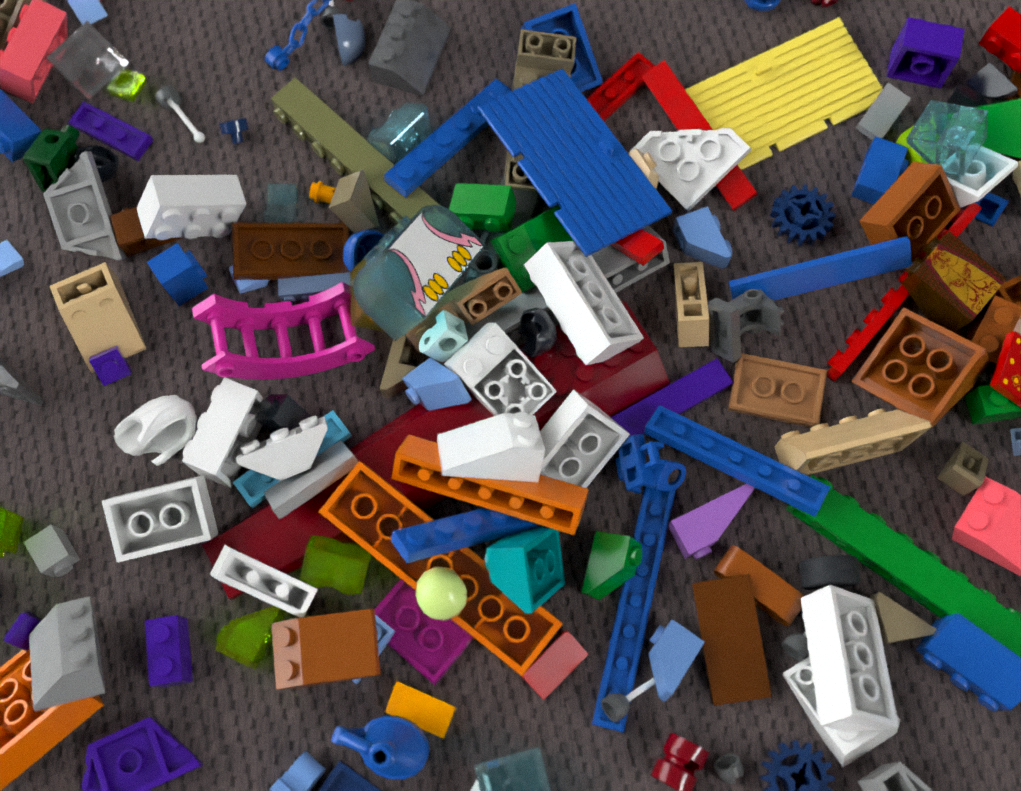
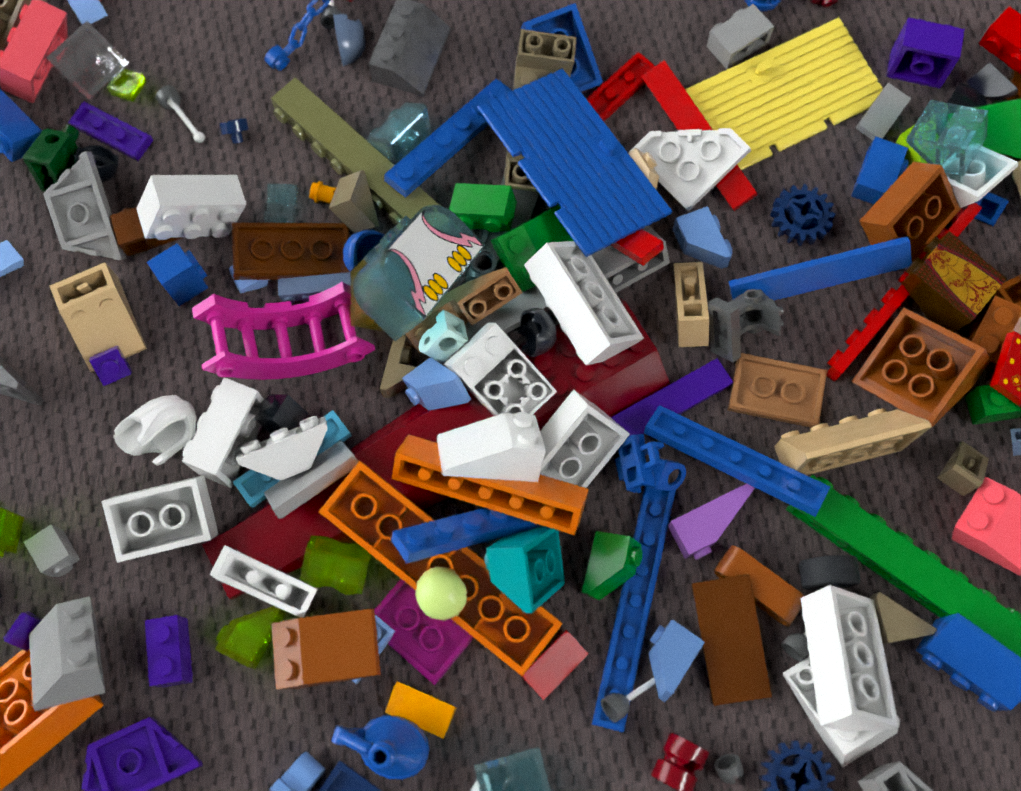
none -> light grey brick [707,4,774,69]

